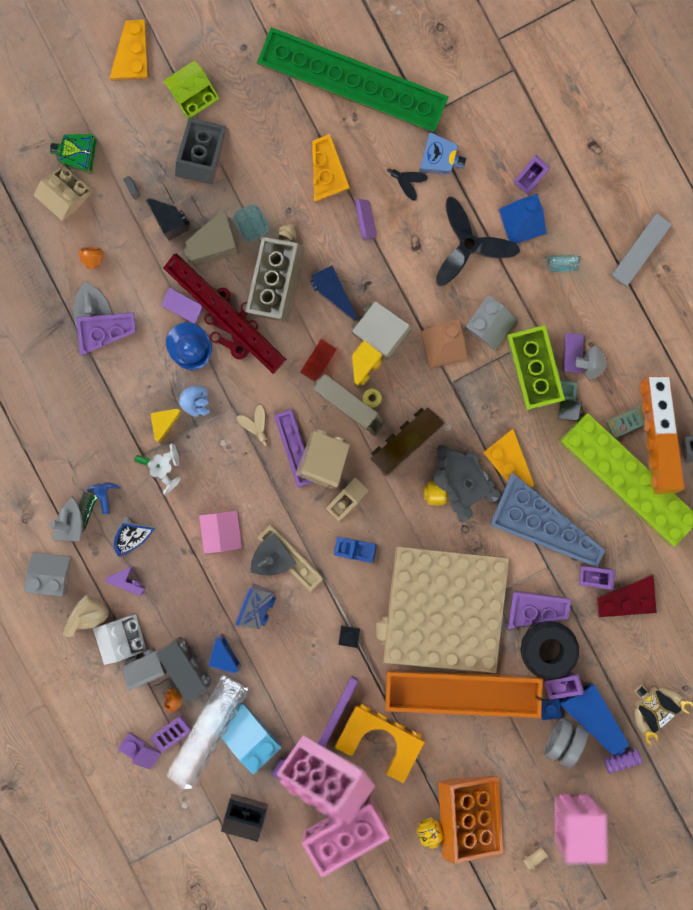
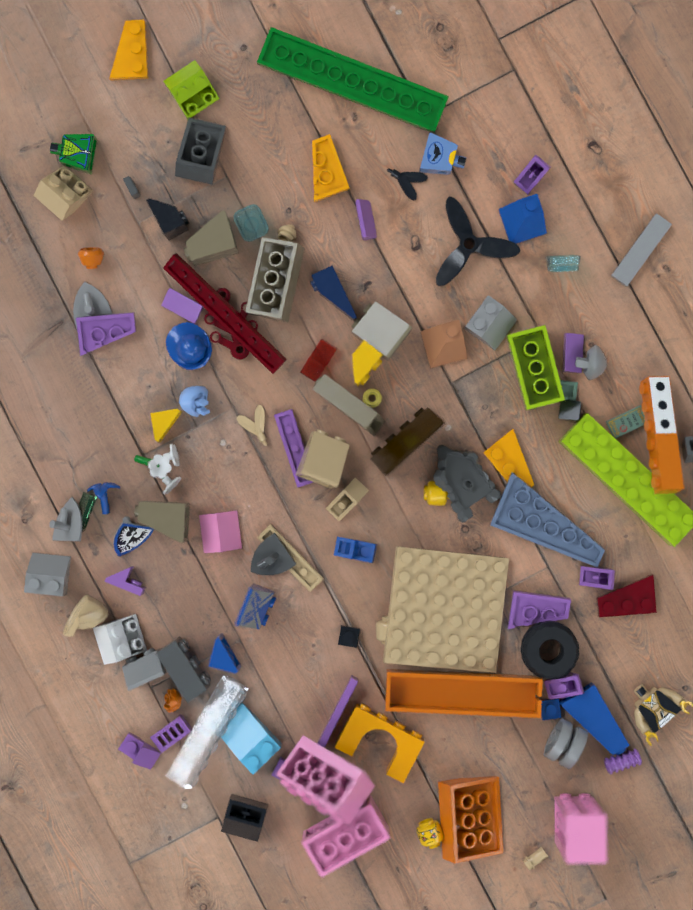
none -> dark tan slope [135,501,190,543]

